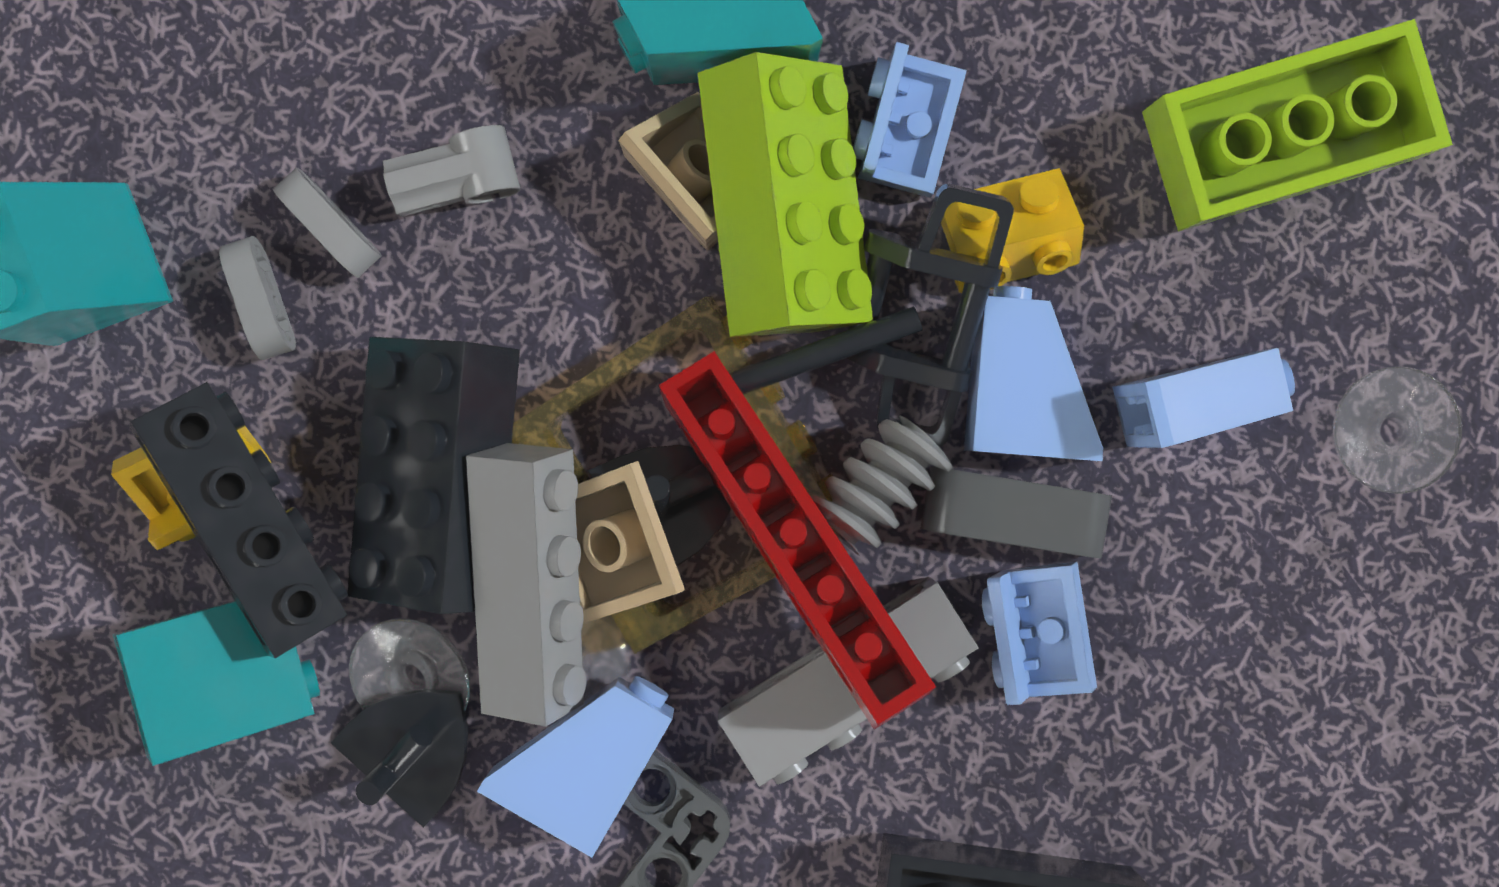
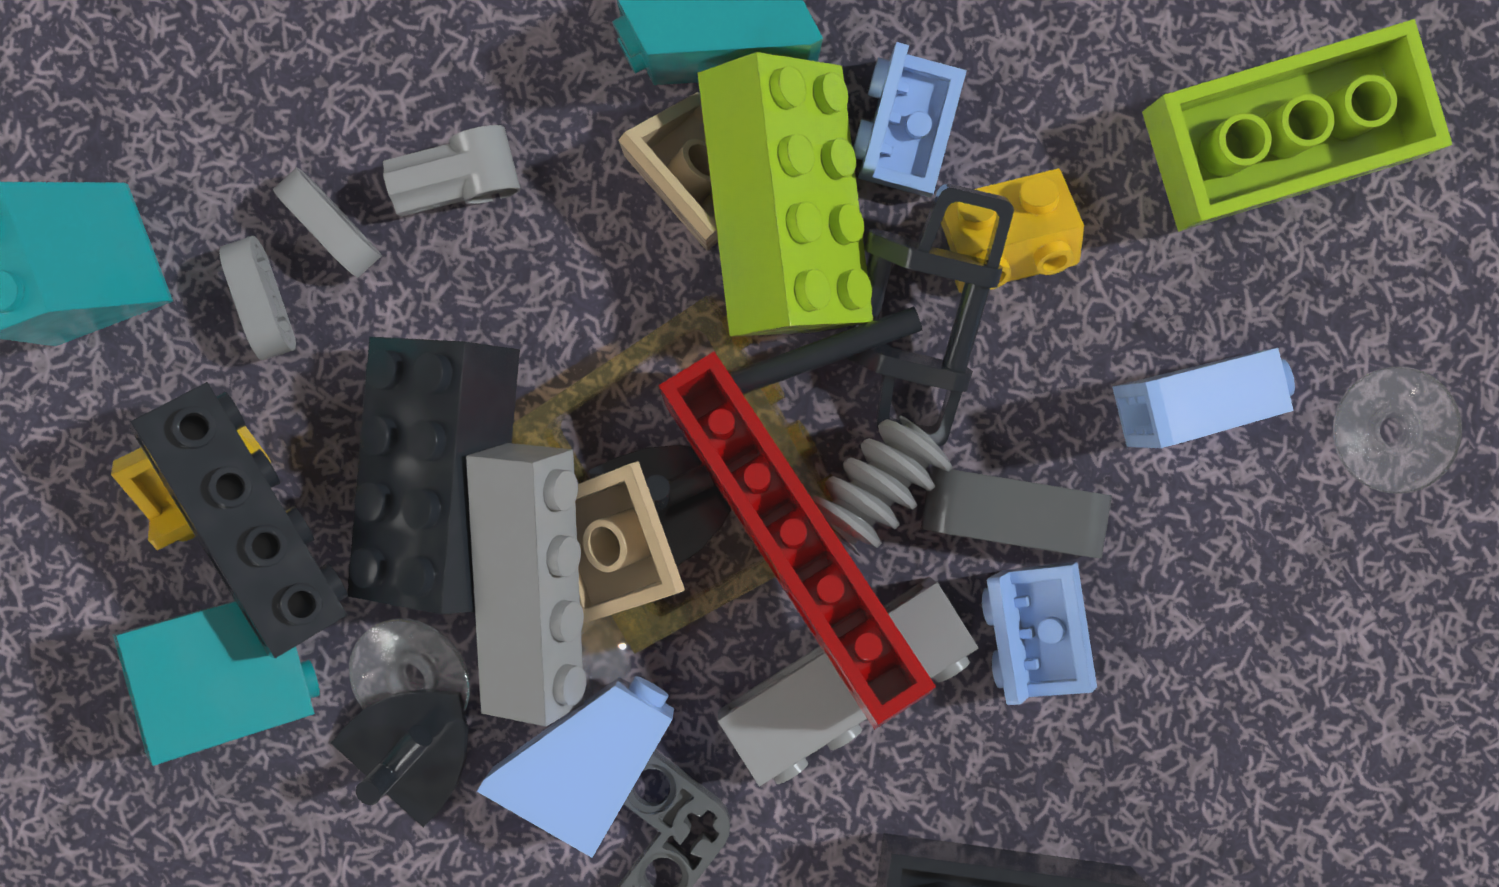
light blue slope [964,286,1103,461] -> none

